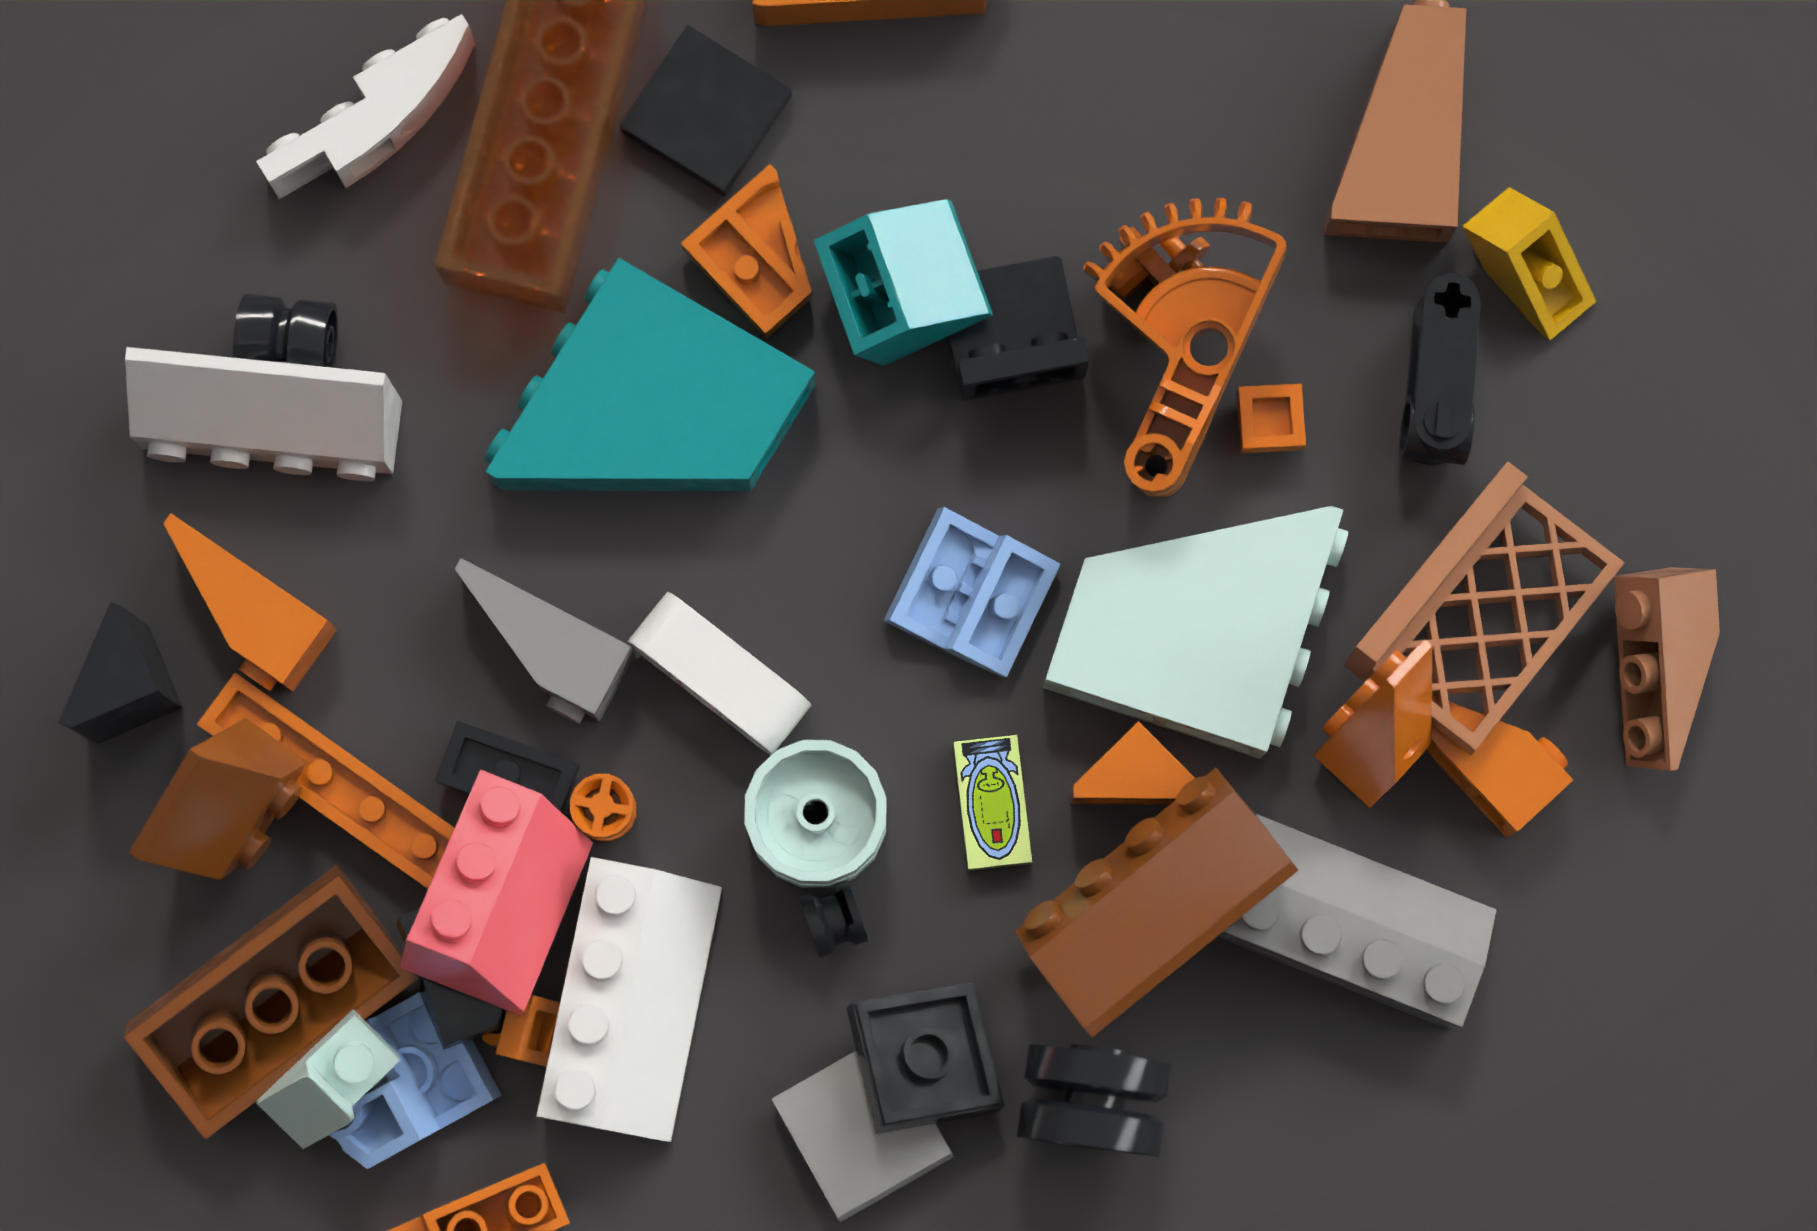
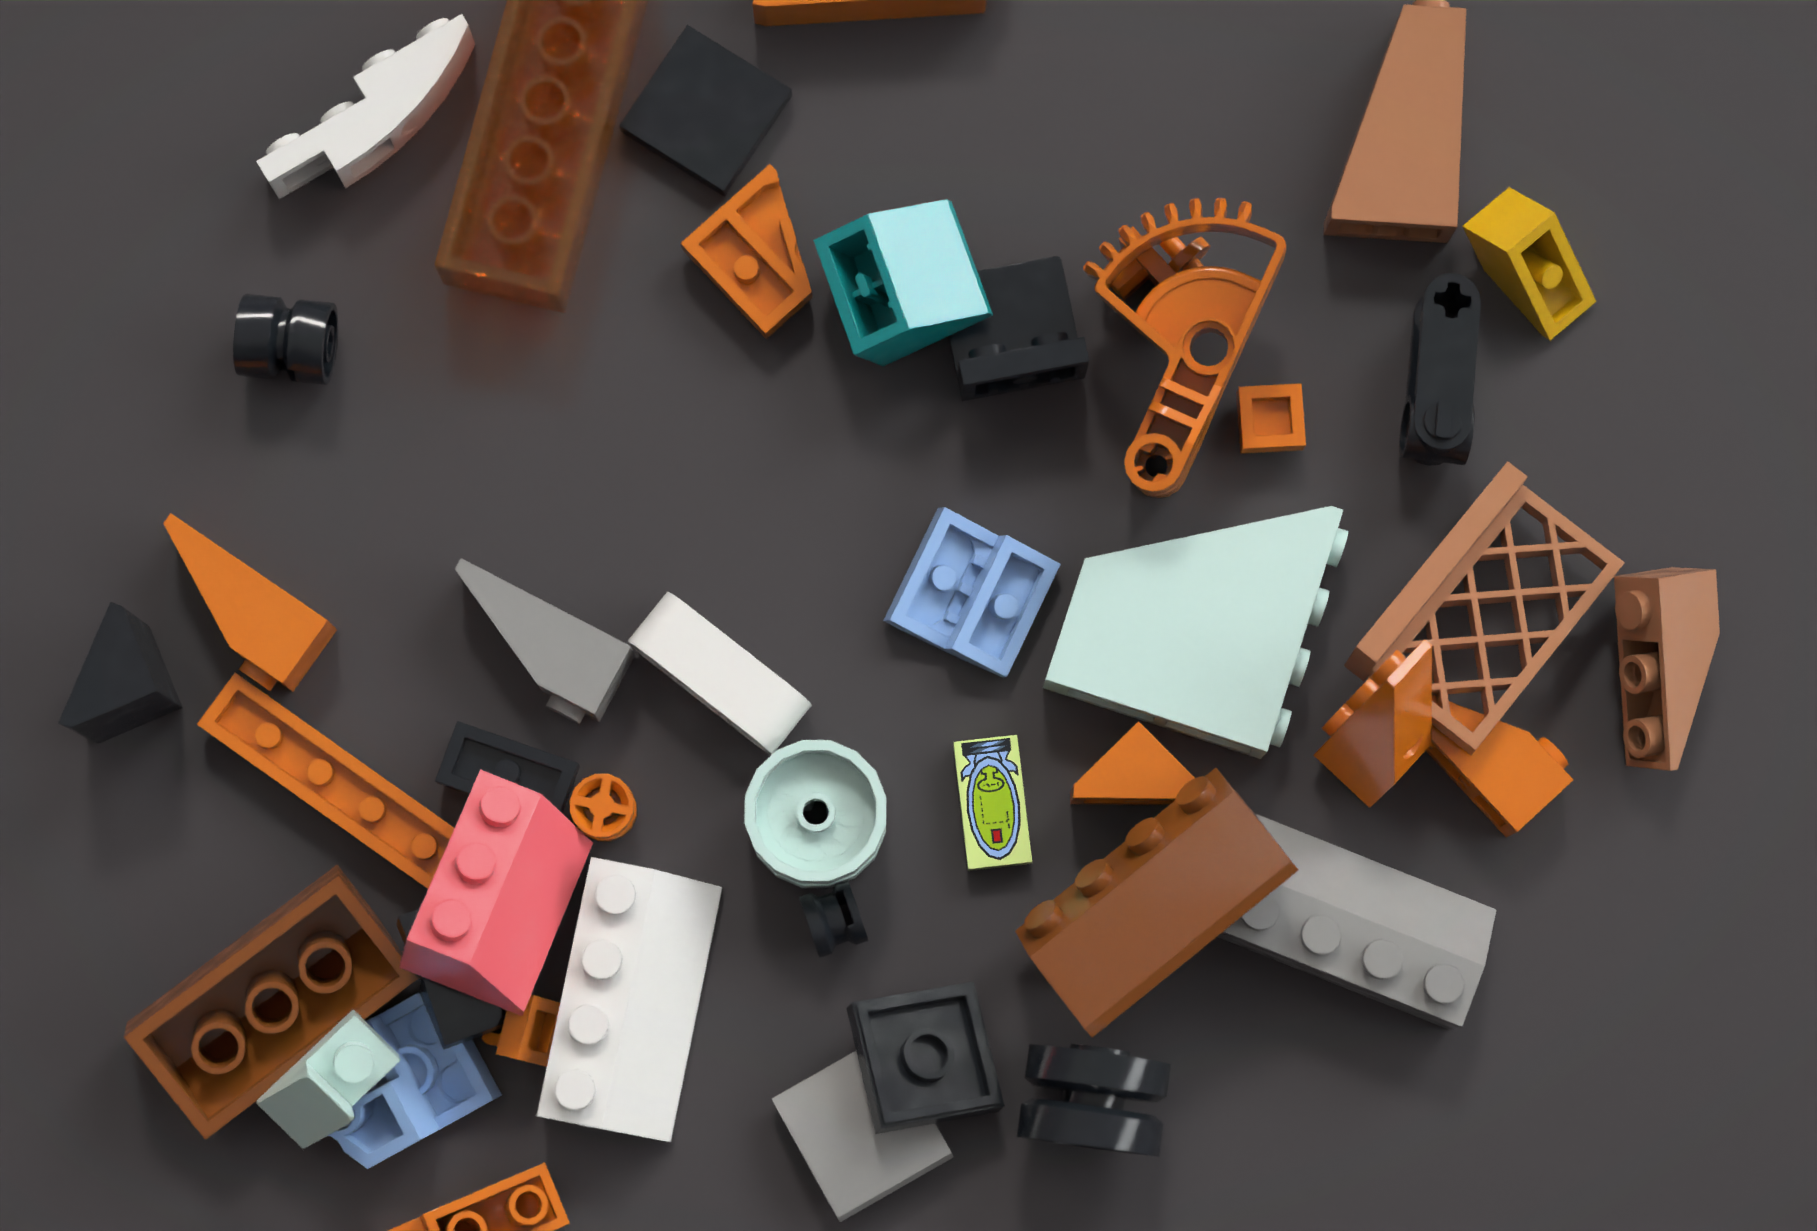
white slope [125,347,402,482] -> none
dark orange slope [129,718,308,880] -> none
teal slope [484,258,816,491] -> none

